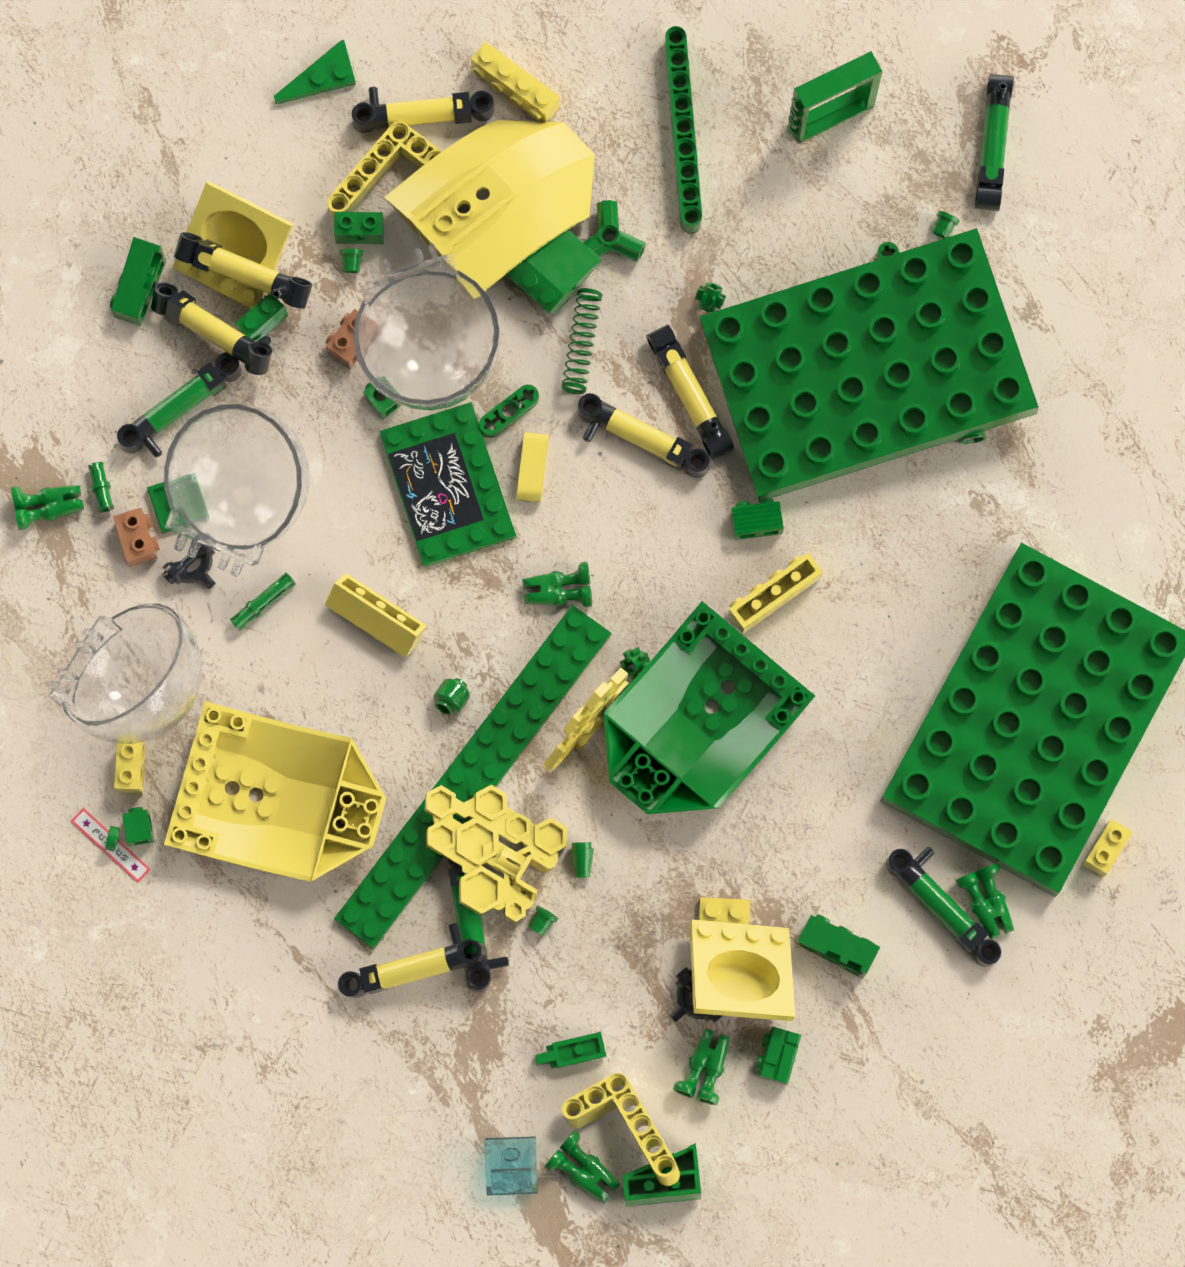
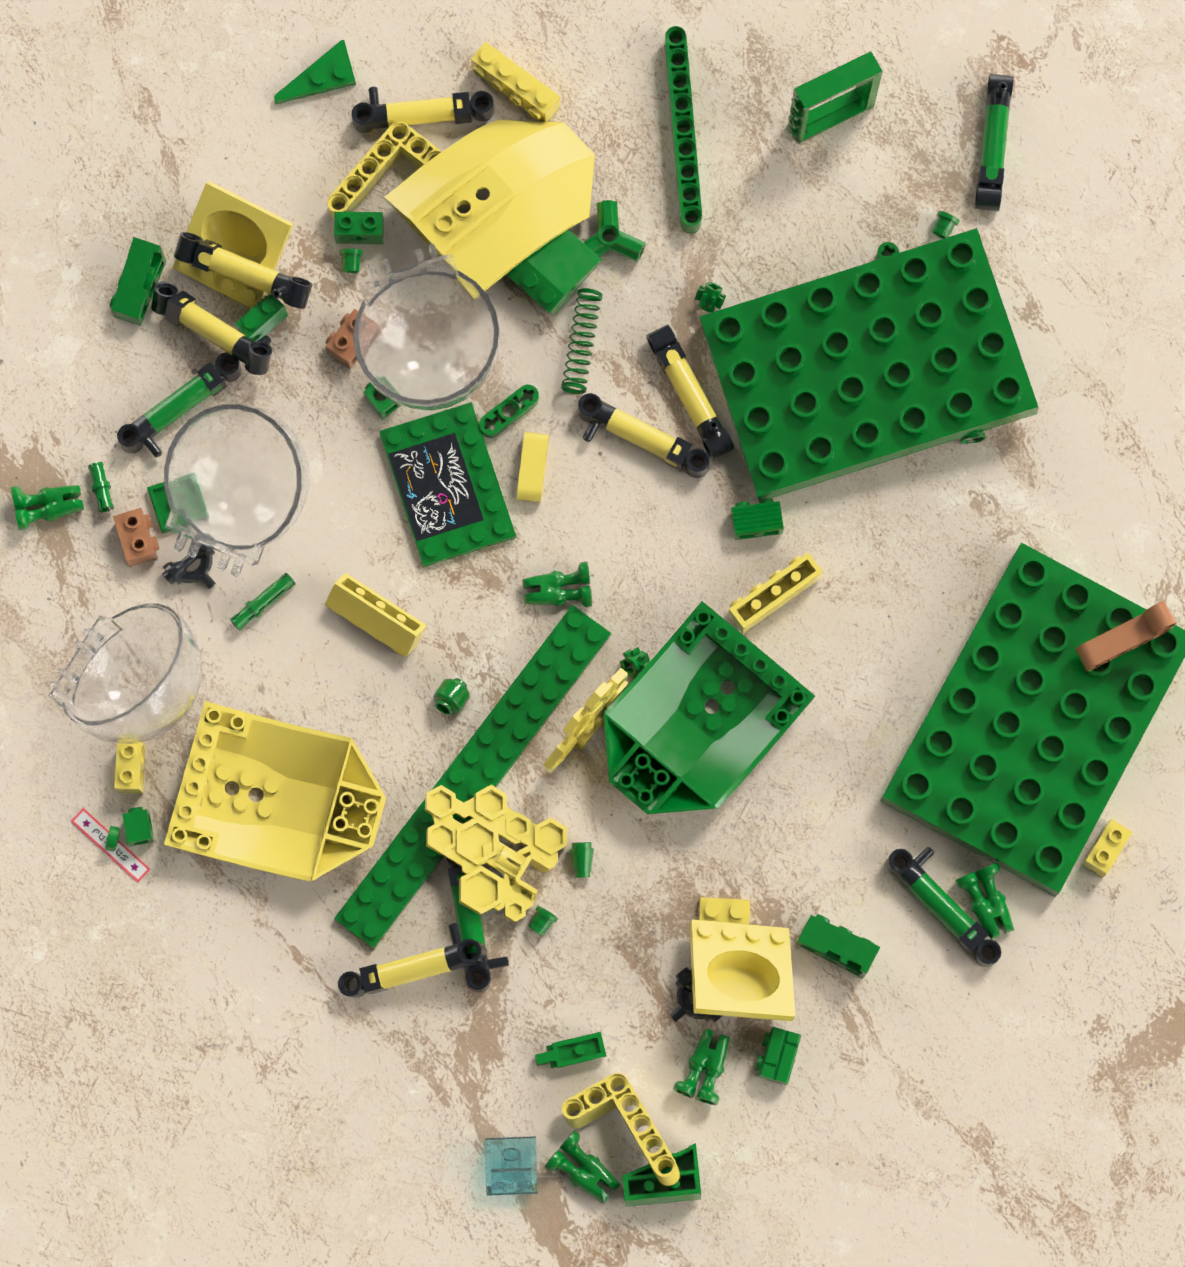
none -> nougat beam [1075,601,1176,671]

